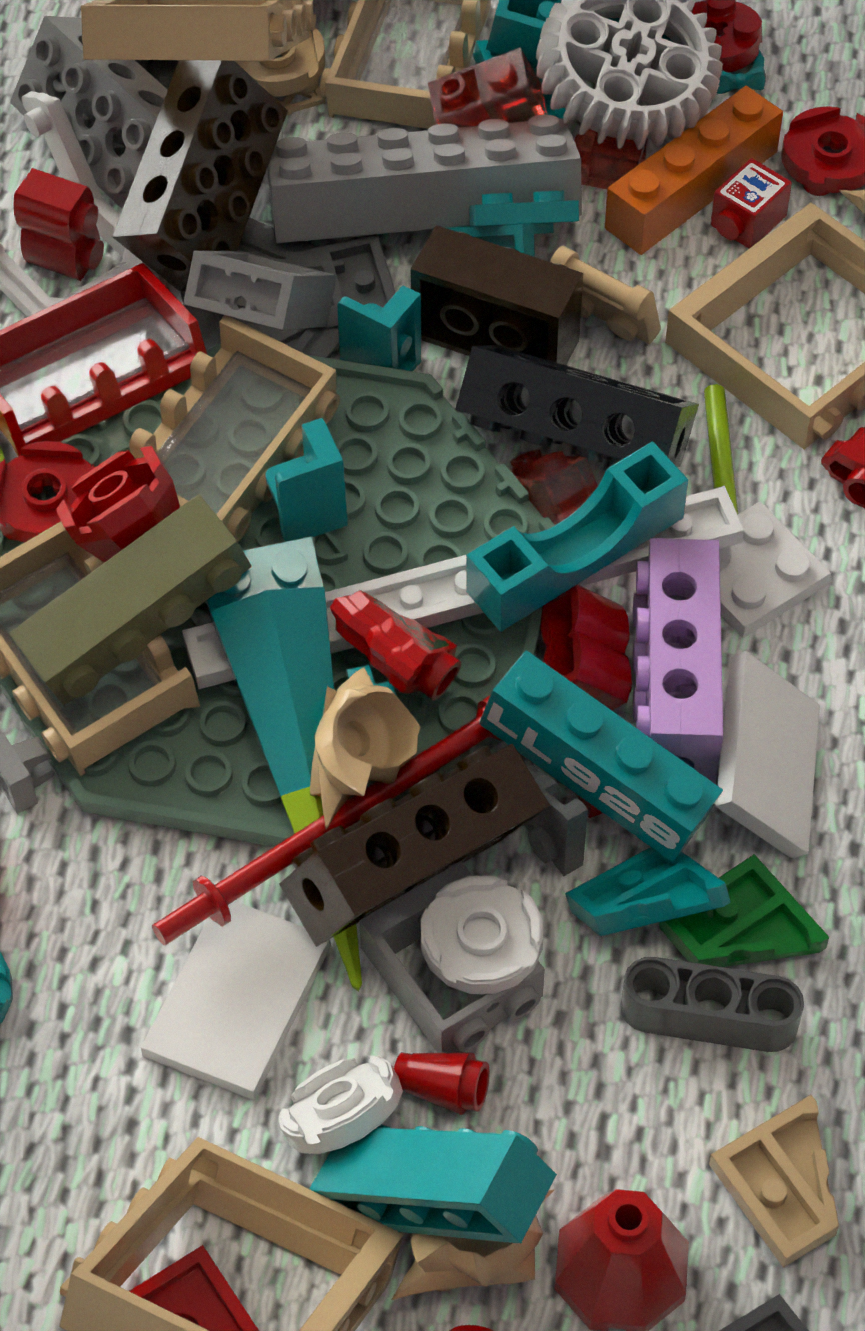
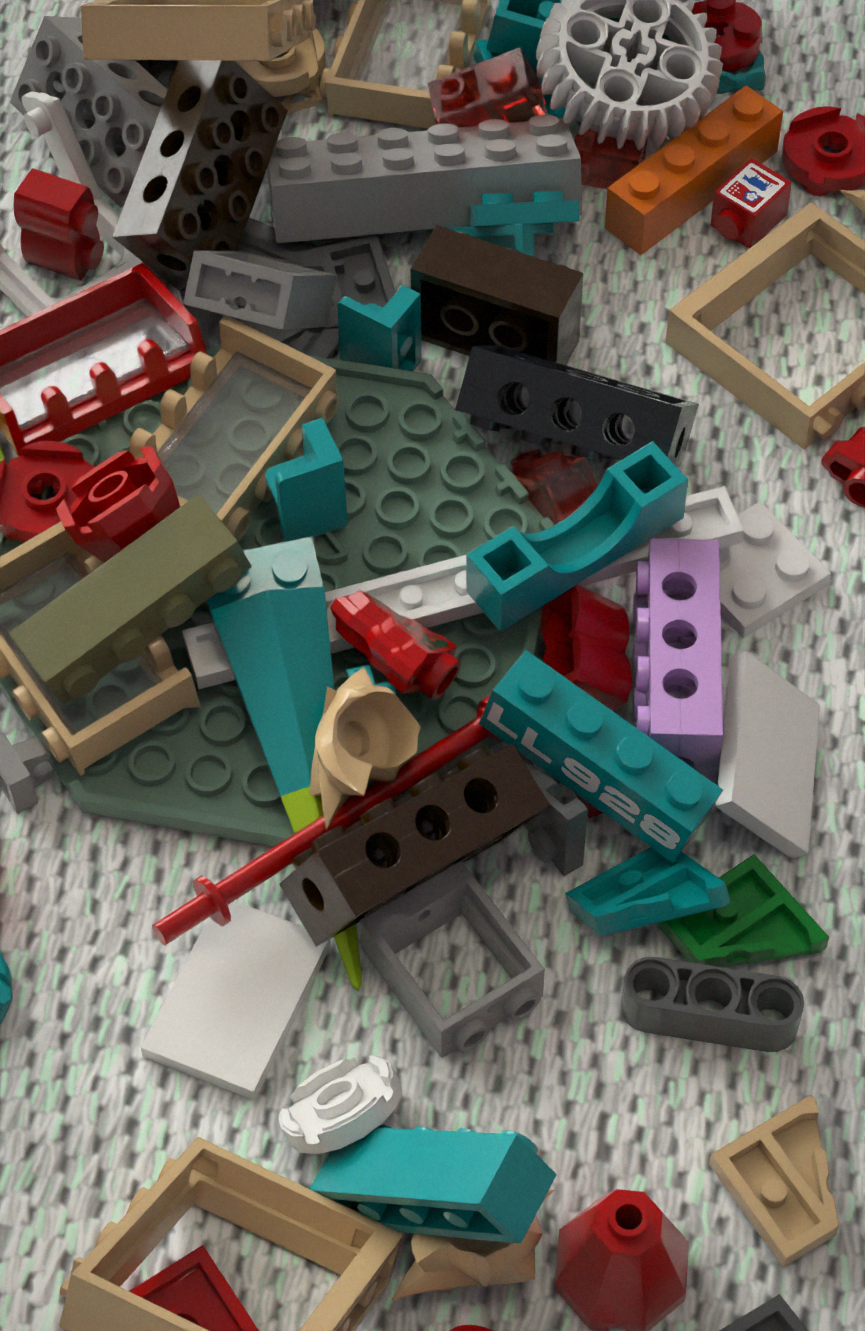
red cone [394,1052,490,1115] -> none
white tile [421,876,543,994] -> none
tan plate [550,246,661,345] -> none
lime bar [704,384,738,515] -> none

